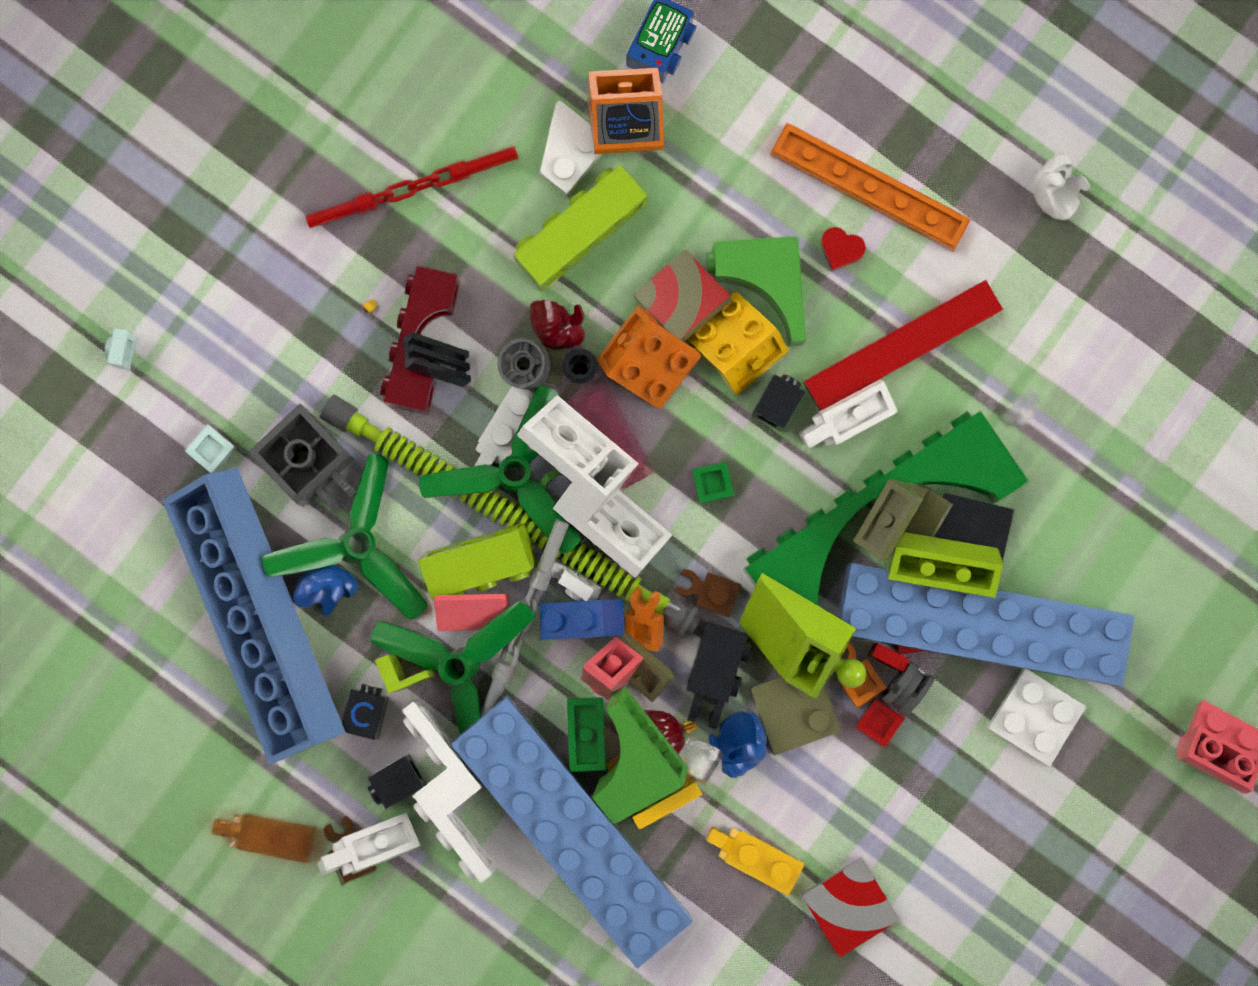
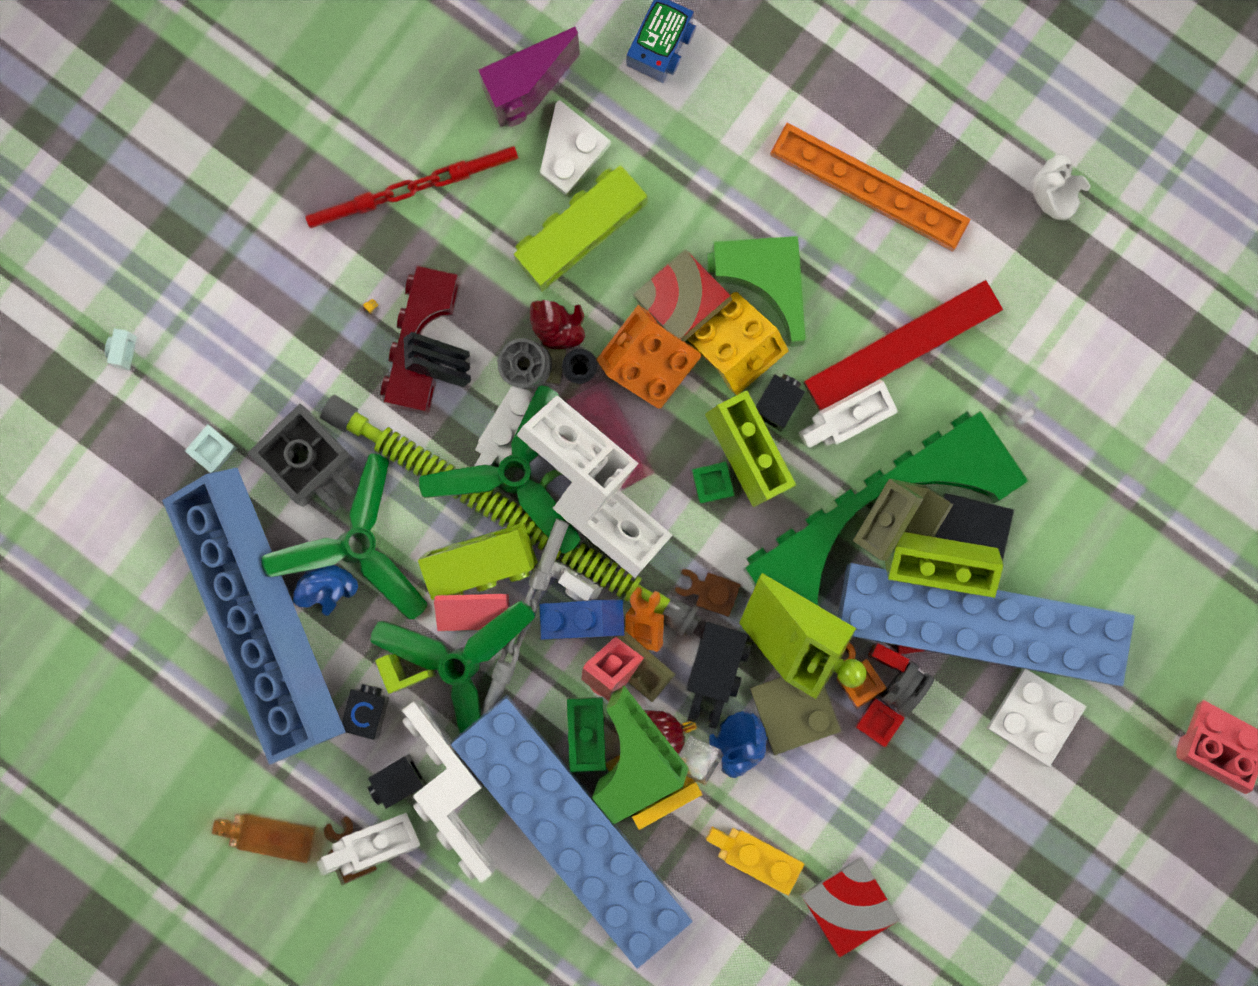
slope [587,68,664,154] -> none
red tile [820,227,866,272] -> none
none -> magenta slope [478,26,580,127]
none -> lime brick [705,390,796,507]

